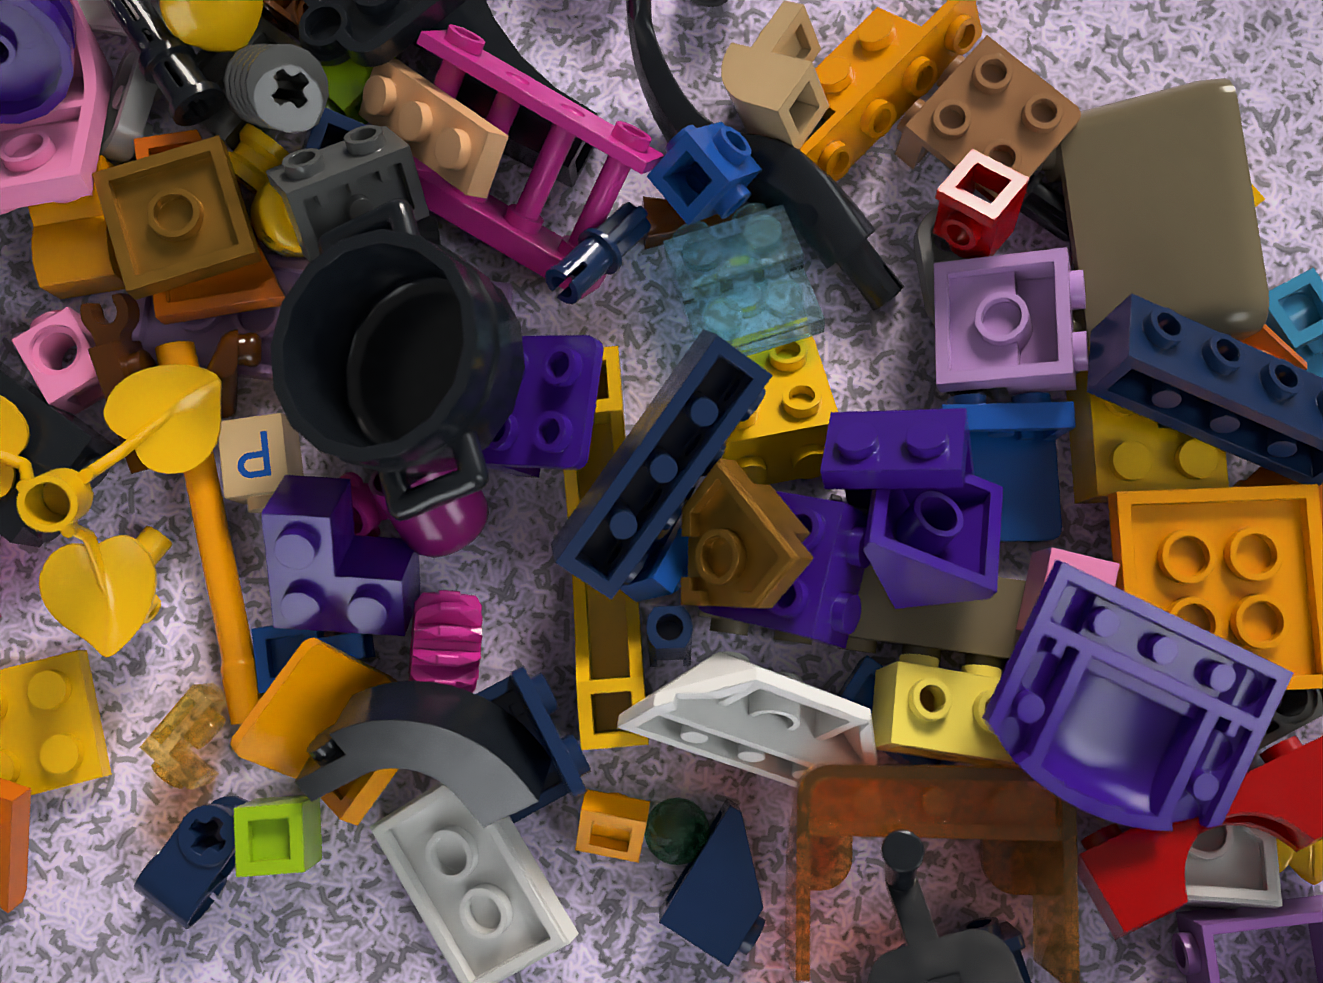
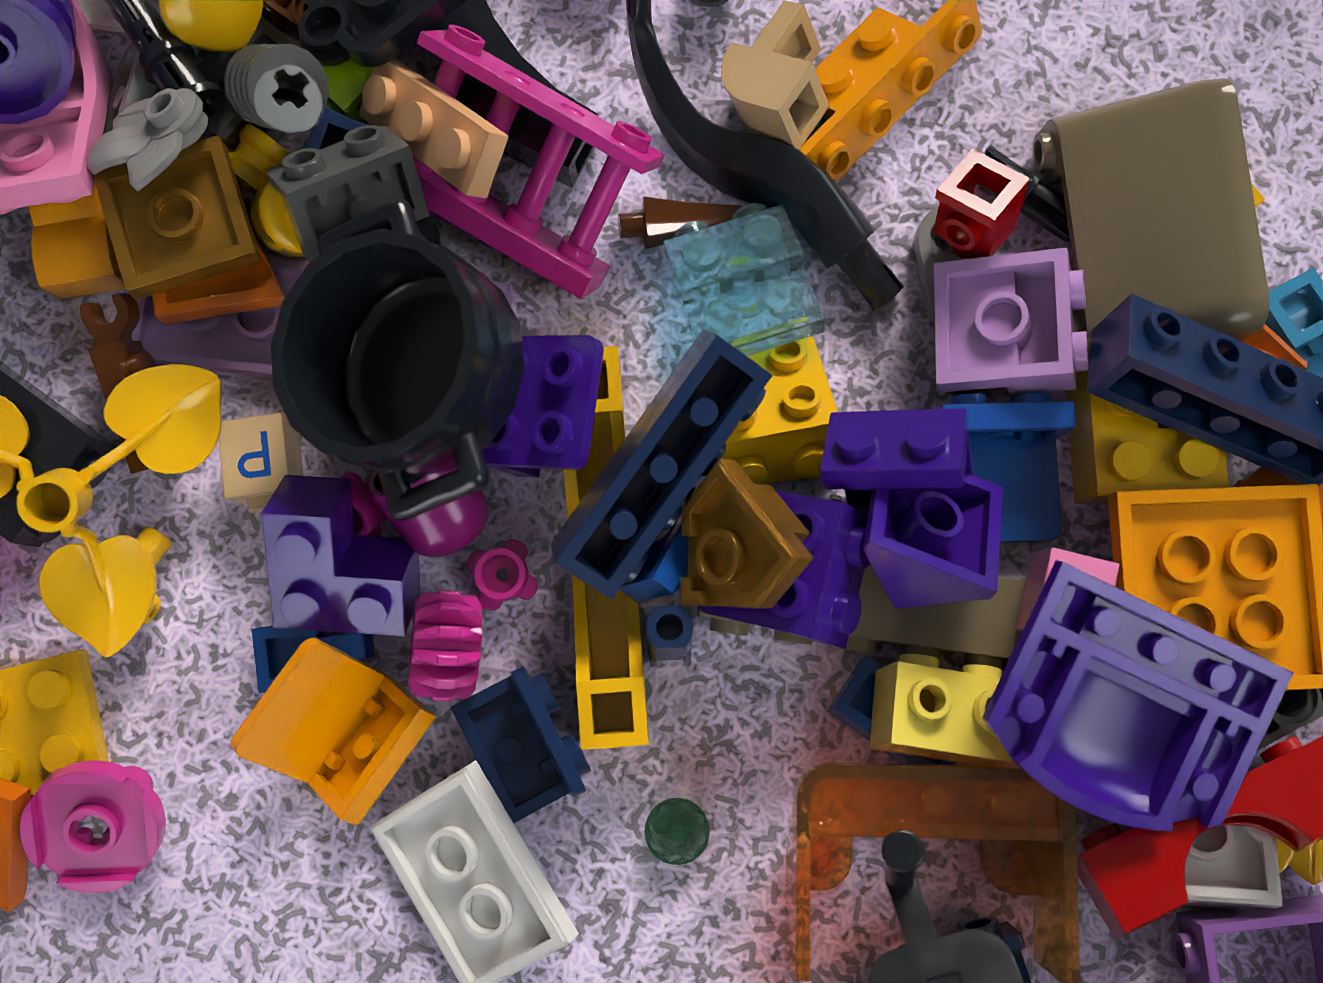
bright pink brick [12,307,104,415] -> none
dark blue piece [134,796,249,929] -> none
clear yellow bracket [139,683,227,790] -> none
light orange piece [155,341,264,725] -> none
reddish brown arm [206,329,262,419] -> none
lime panel [234,795,322,877] -> none
black arch [295,681,552,828] -> none
dark blue axle [545,202,651,304] -> none
light orange plate [575,789,651,863] -> none
white wedge [617,651,879,801] -> none
blue brick [647,121,762,225] -> none
dark blue slope [659,798,766,967] -> none
medium nougat bracket [895,35,1081,202] -> none
none -> dark pink plate [20,760,166,893]
none -> light grey plate [88,88,208,191]
none -> dark pink plate [467,539,538,611]

